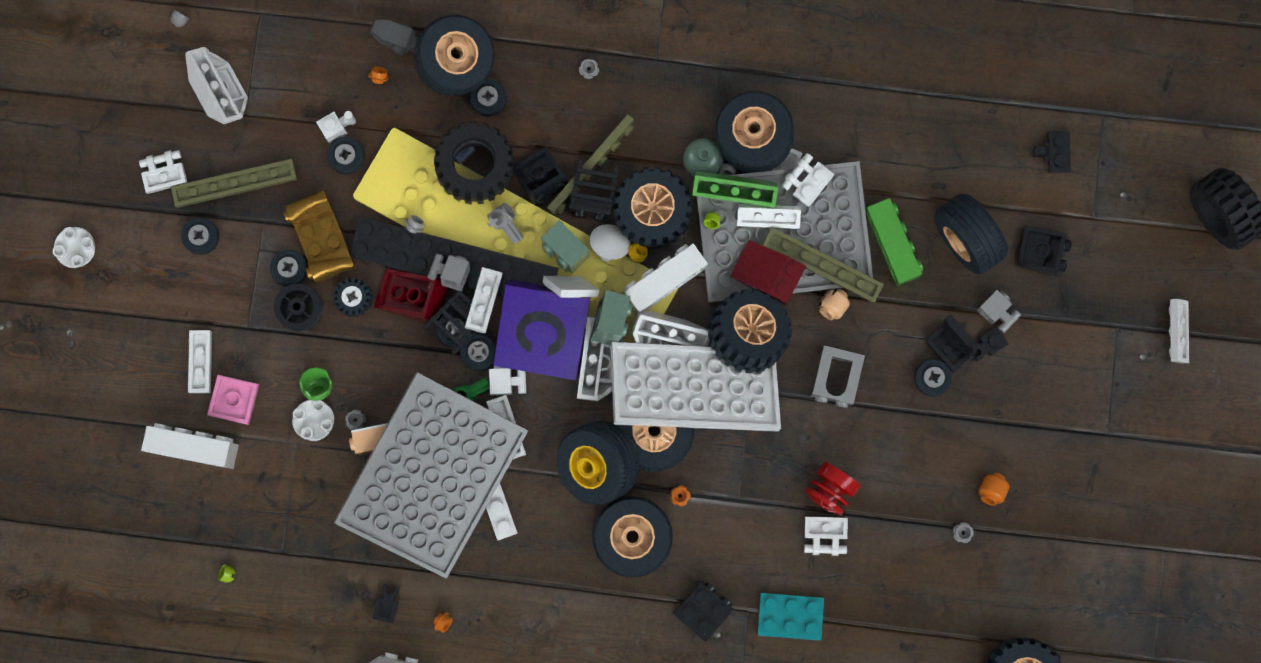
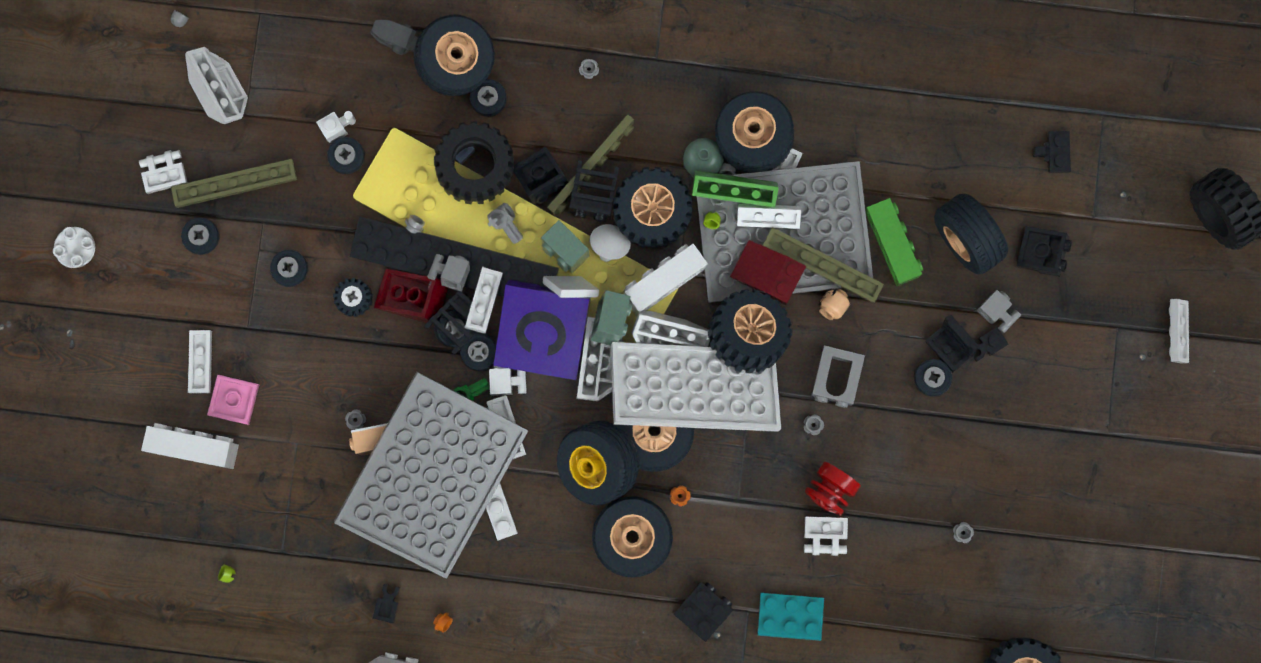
black wheel [274,284,323,332] -> none
pearl gold piece [283,190,356,284] -> none
white dish [292,400,334,441] -> none
bright green hair [299,367,333,401] -> none
orange plate [368,66,388,84] -> none
yellow plate [628,243,648,263] -> none
white plate [781,153,835,208] -> none
orange head [978,473,1010,506] -> none
none -> light grey plate [804,415,824,435]

